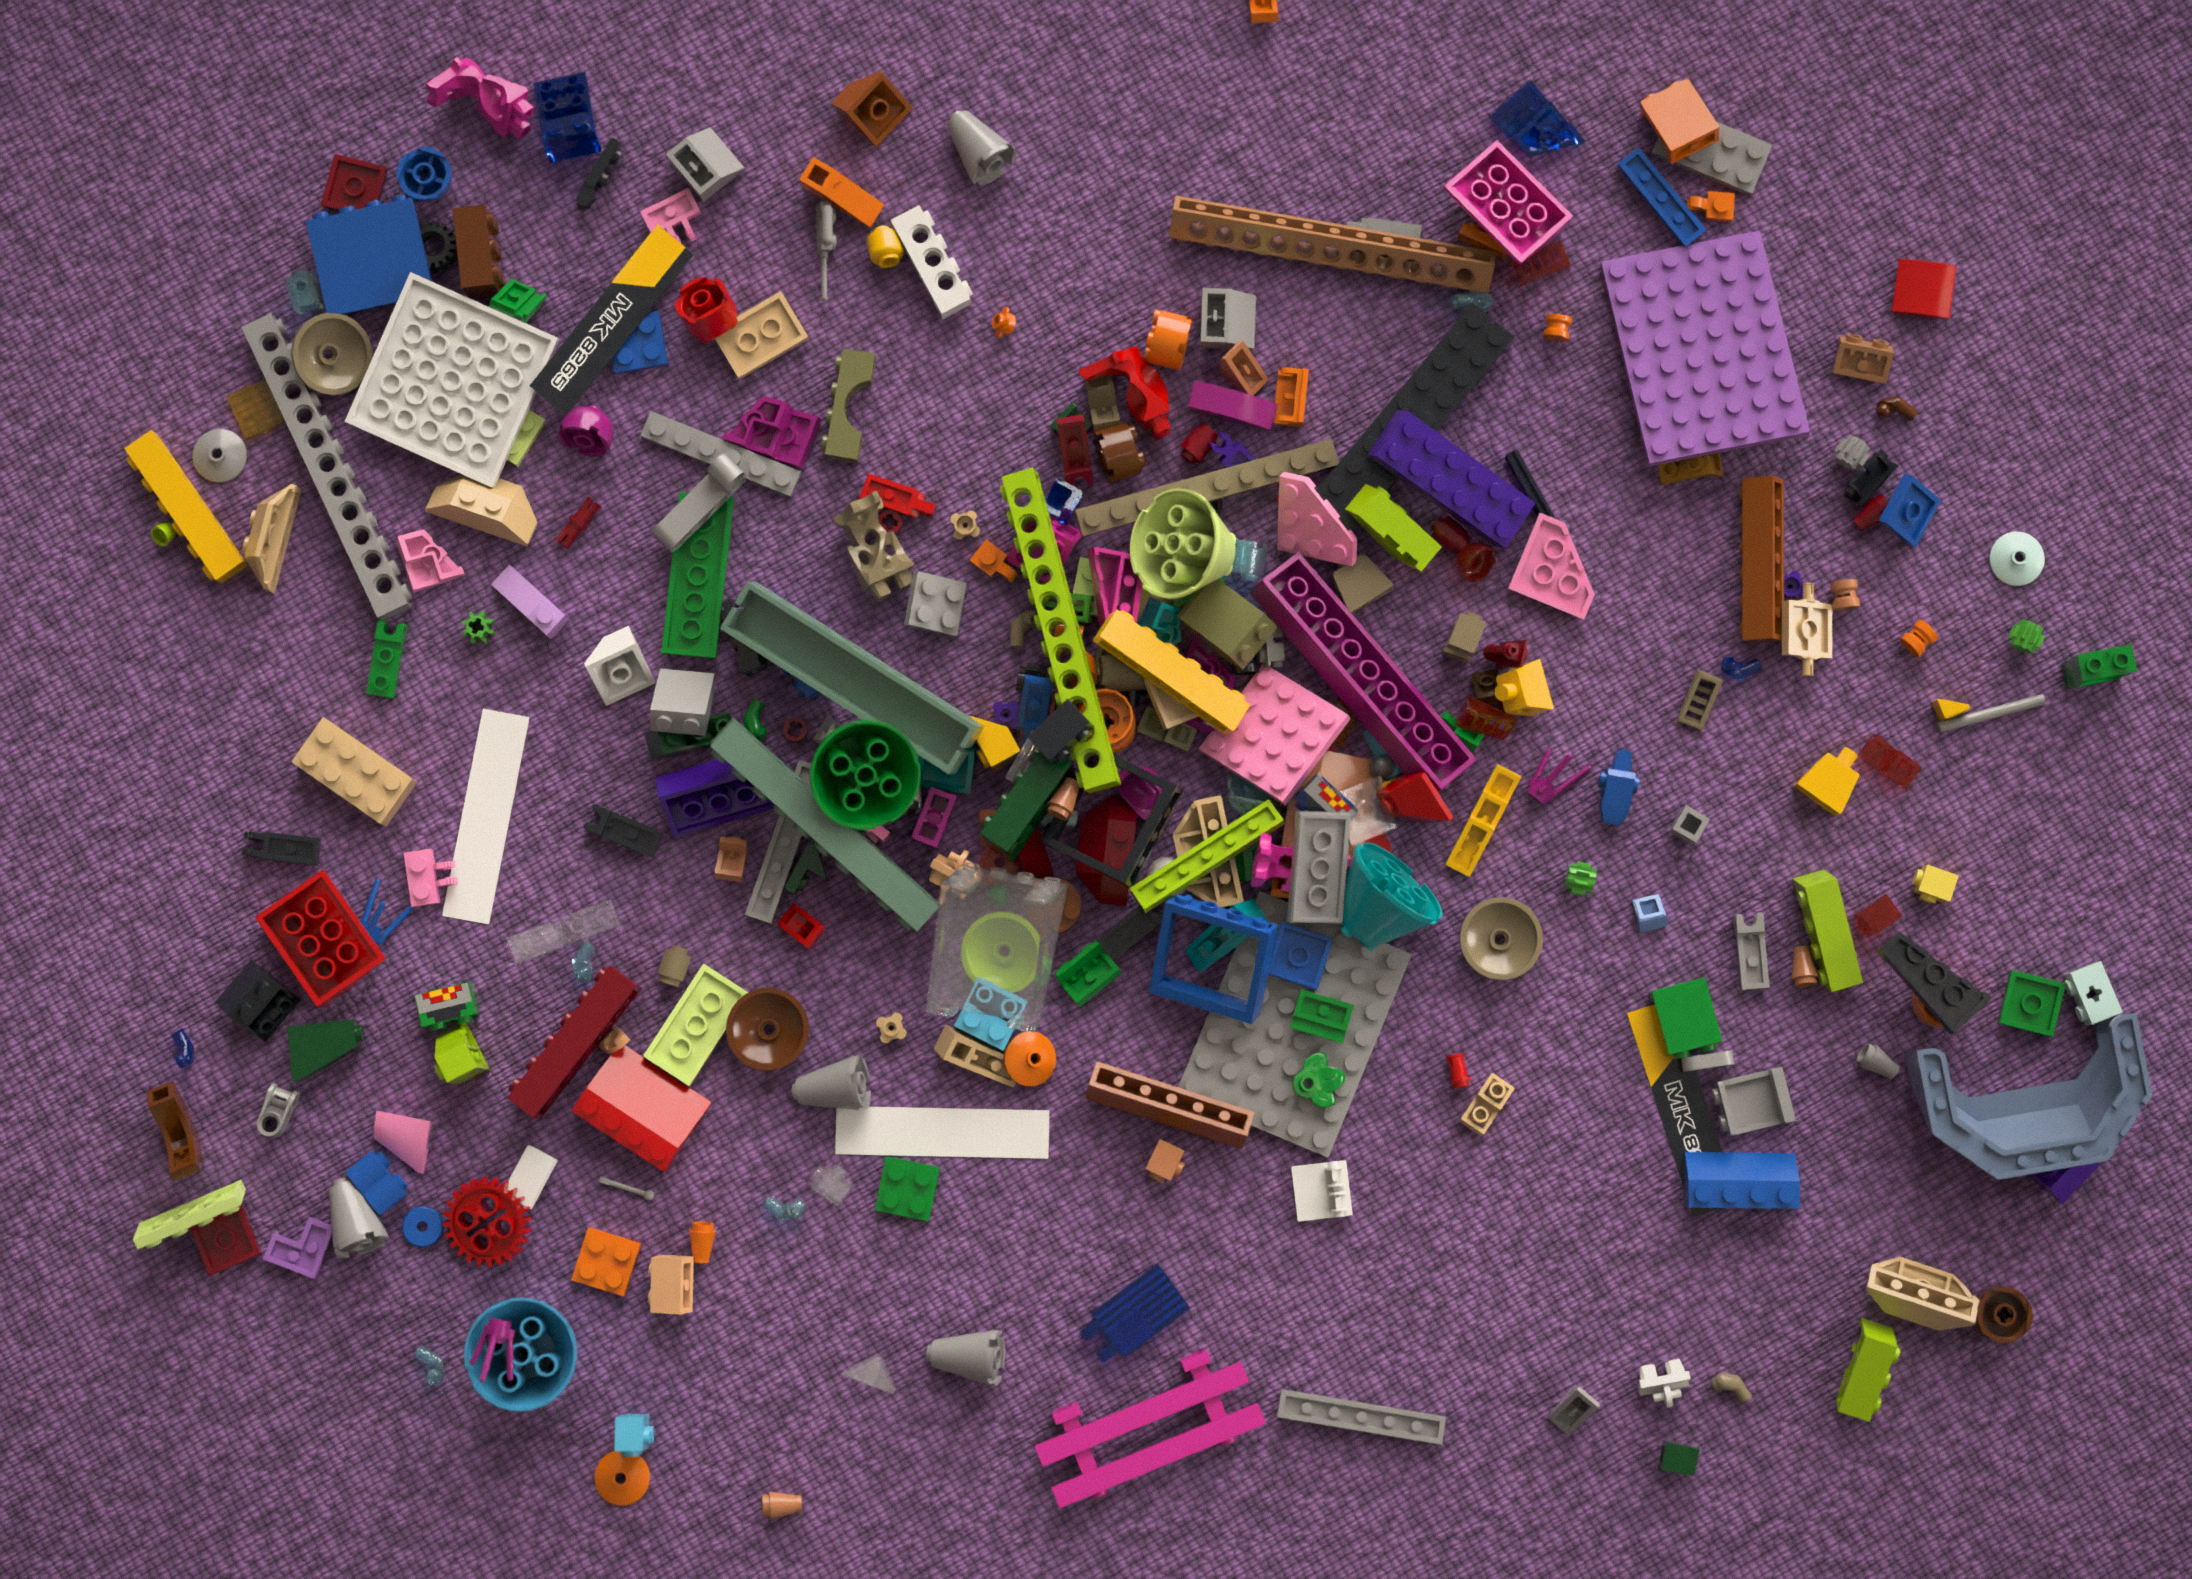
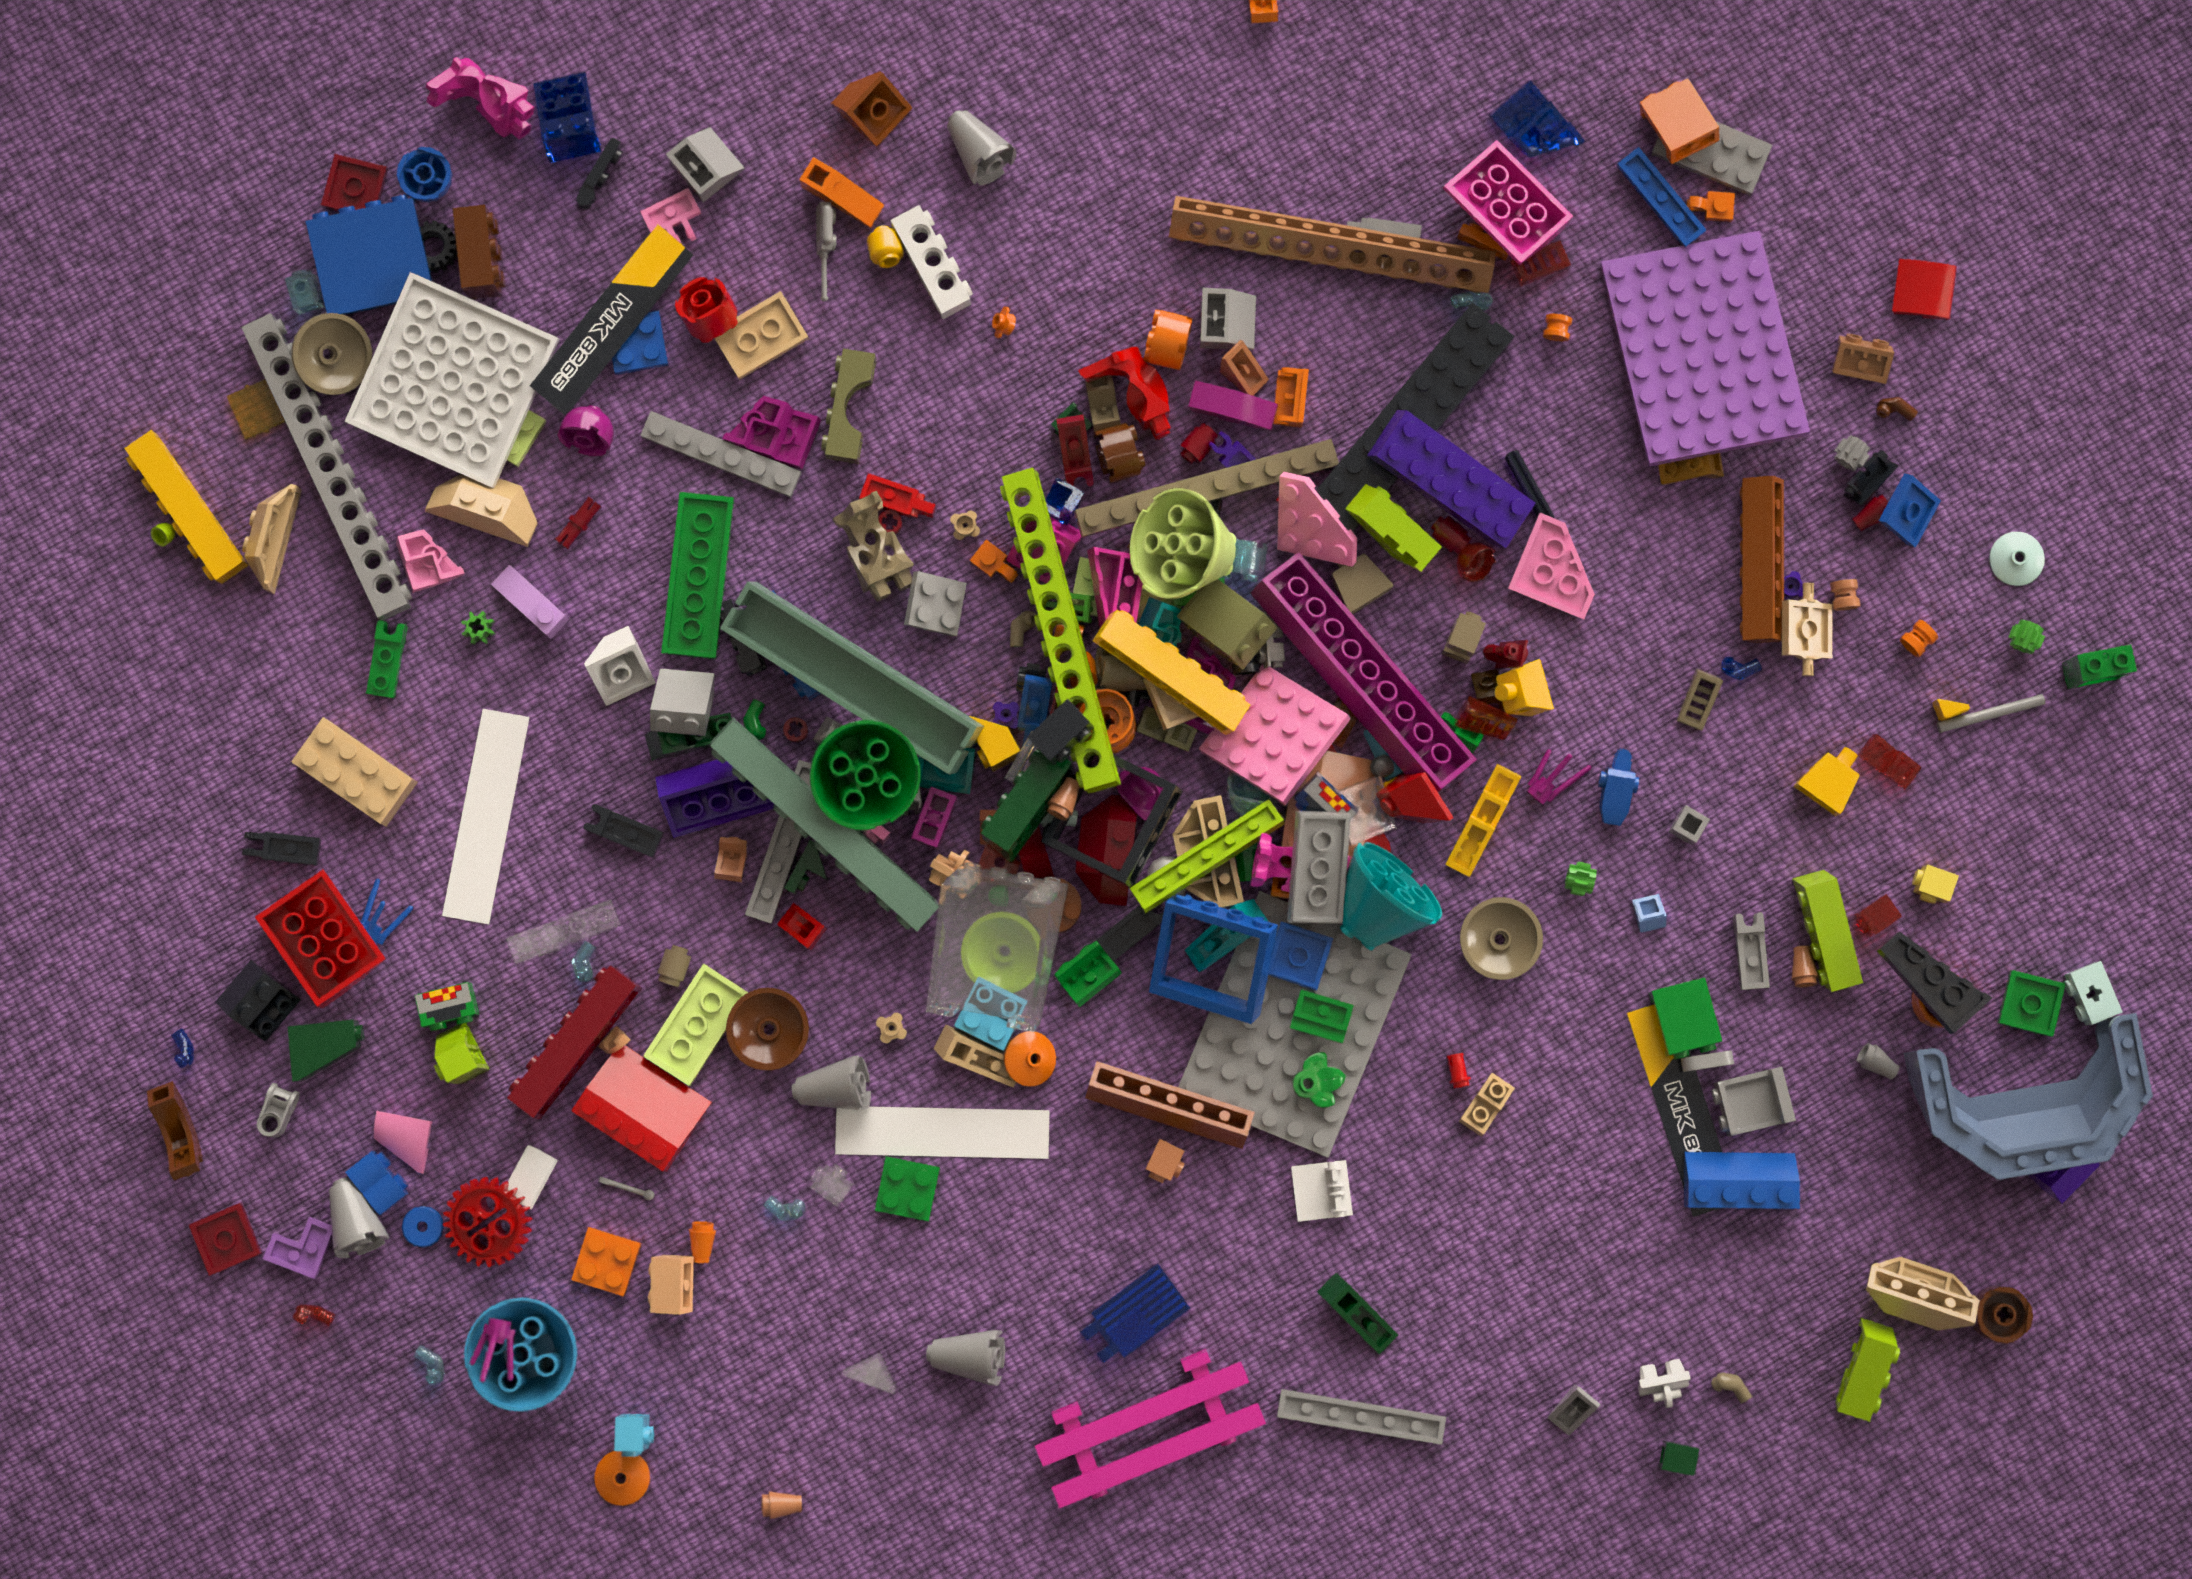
yellowish green plate [133,1180,246,1249] -> none
light grey dish [193,429,247,483] -> none
bright pink hinge [404,849,458,907] -> none
green plate [489,279,547,323] -> none
light grey beam [652,453,747,552] -> none
none -> clear red arm [292,1304,336,1326]
none -> dark green slope [1317,1273,1398,1355]

